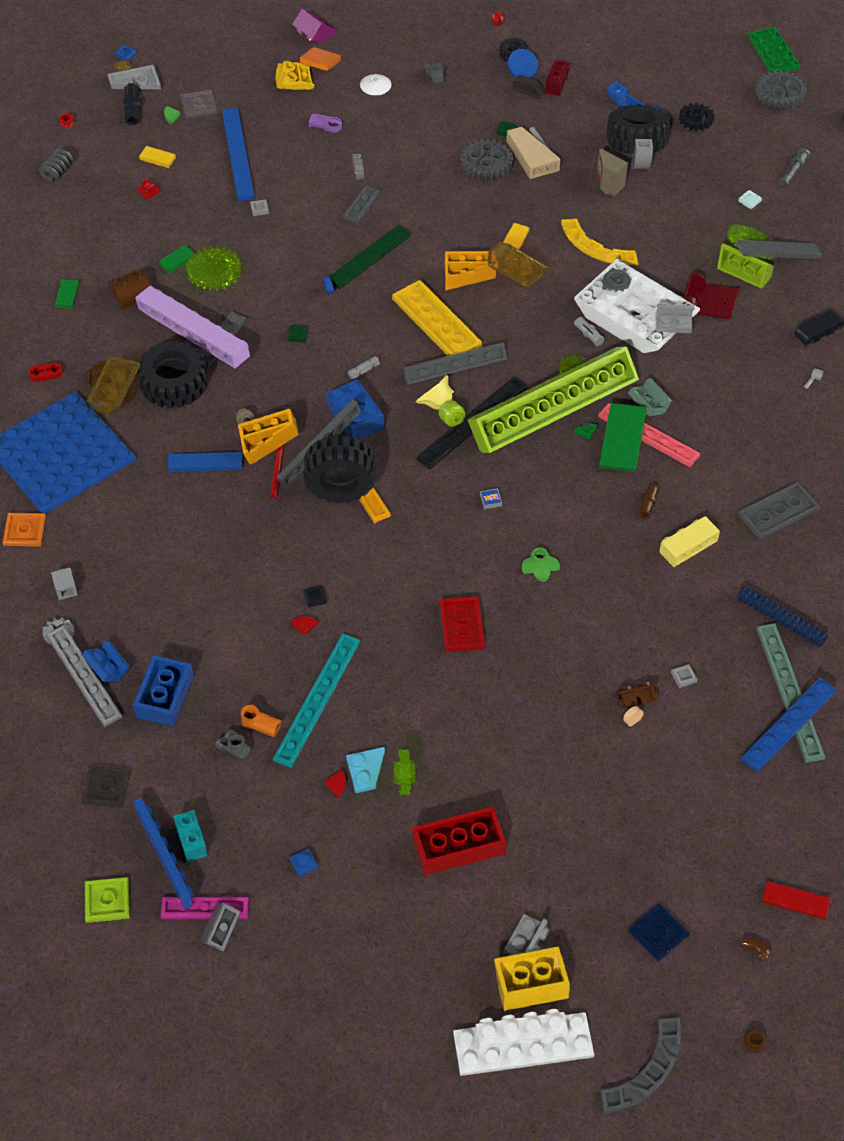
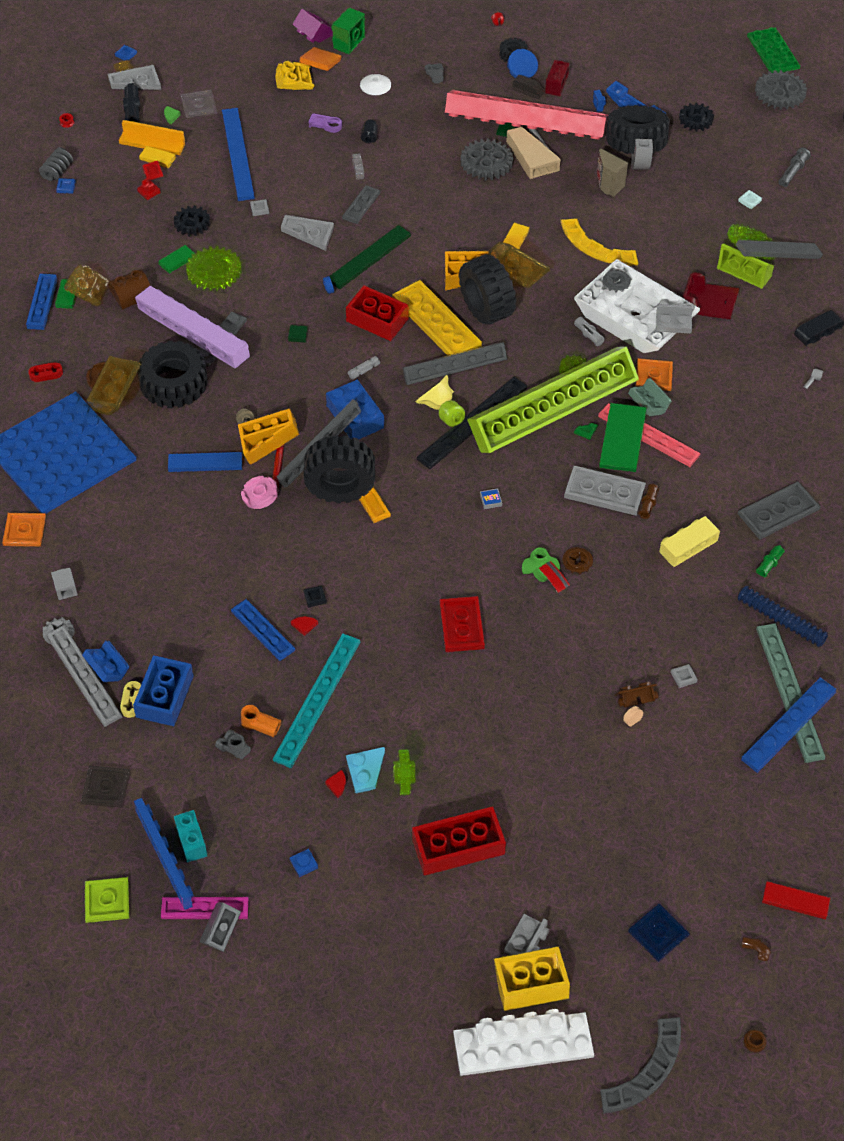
none -> blue plate [26,274,57,330]
none -> blue tile [56,178,75,193]
none -> clear yellow slope [64,264,109,307]
none -> light orange panel [119,120,185,156]
none -> light yellow beam [120,681,141,718]
none -> red tile [142,160,163,181]
none -> black gear [174,205,210,237]
none -> blue tile [231,599,295,661]
none -> bright pink tile [241,476,278,509]
none -> light grey wing [281,215,334,251]
none -> green brick [332,8,365,54]
none -> red brick [346,285,409,341]
none -> black brick [361,120,378,143]
none -> coral brick [445,90,609,139]
none -> black tyre [459,254,516,325]
none -> red sticker [539,561,570,593]
none -> reddish brown gear [562,547,593,574]
none -> light grey plate [564,466,646,516]
none -> blue plate [593,90,606,112]
none -> orange tile [636,359,673,391]
none -> green axle [756,545,785,578]

